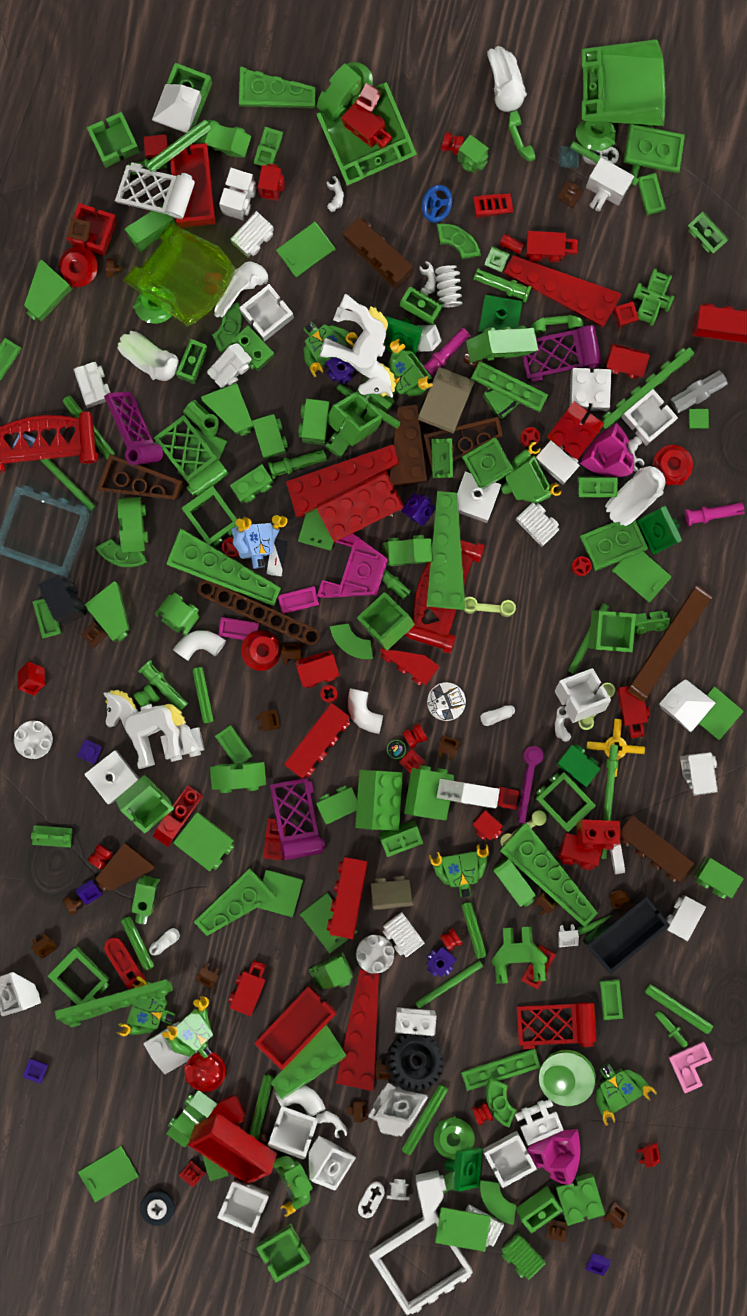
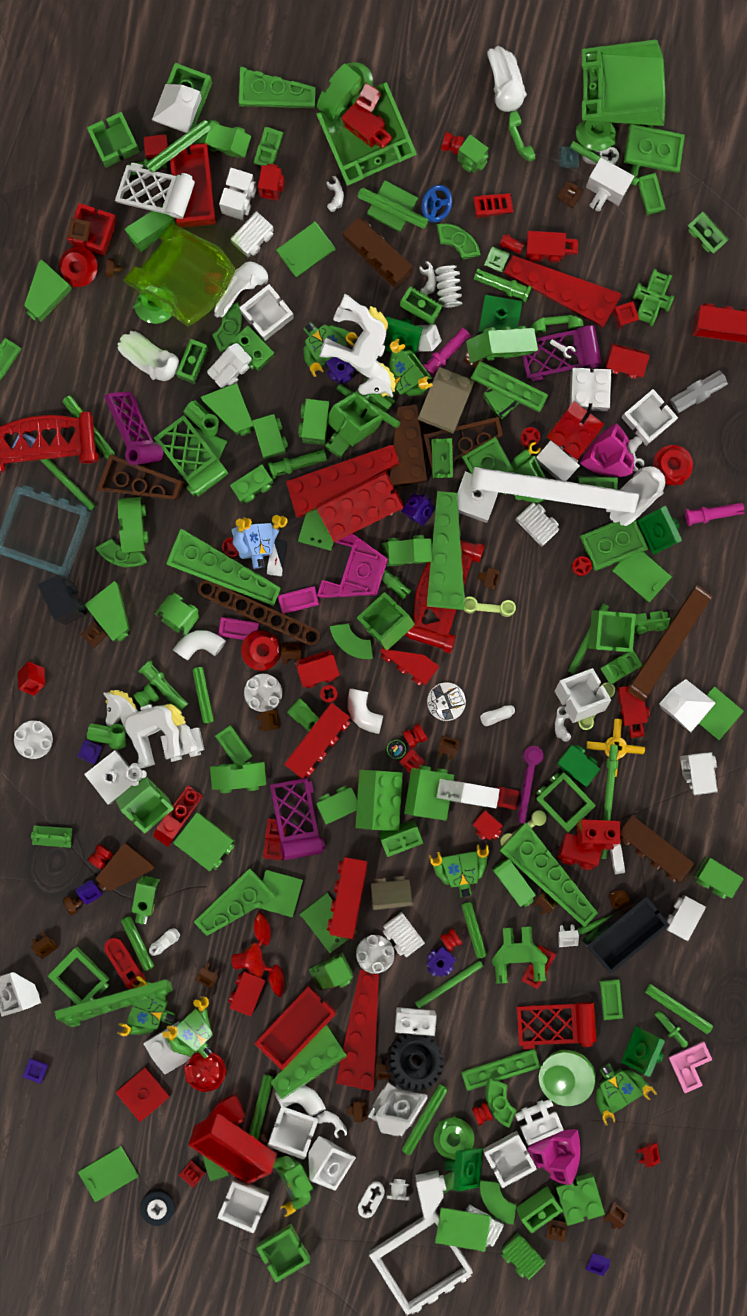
bright green tile [33,599,62,639] -> none
white brick [74,362,110,408] -> none
bright green brick [166,1090,217,1148] -> none
bright green window [182,486,238,547] -> none
bright green wing [601,347,694,430] -> none
bright green tile [688,409,709,429] -> none
none -> bright green piece [87,723,126,750]
none -> red plate [115,1067,170,1122]
none -> white plate [123,763,146,786]
none -> red plant [231,911,285,998]
none -> white dish [244,674,282,712]
none -> bright green piece [286,698,319,731]
none -> bright green axle [358,188,428,229]
none -> bright green tile [367,181,418,232]
none -> white beam [470,467,639,513]
none -> reddish brown tile [477,567,500,591]
none -> white hand [550,339,576,358]
none -> bright green slope [601,650,643,685]
none -> green tile [621,1026,665,1077]

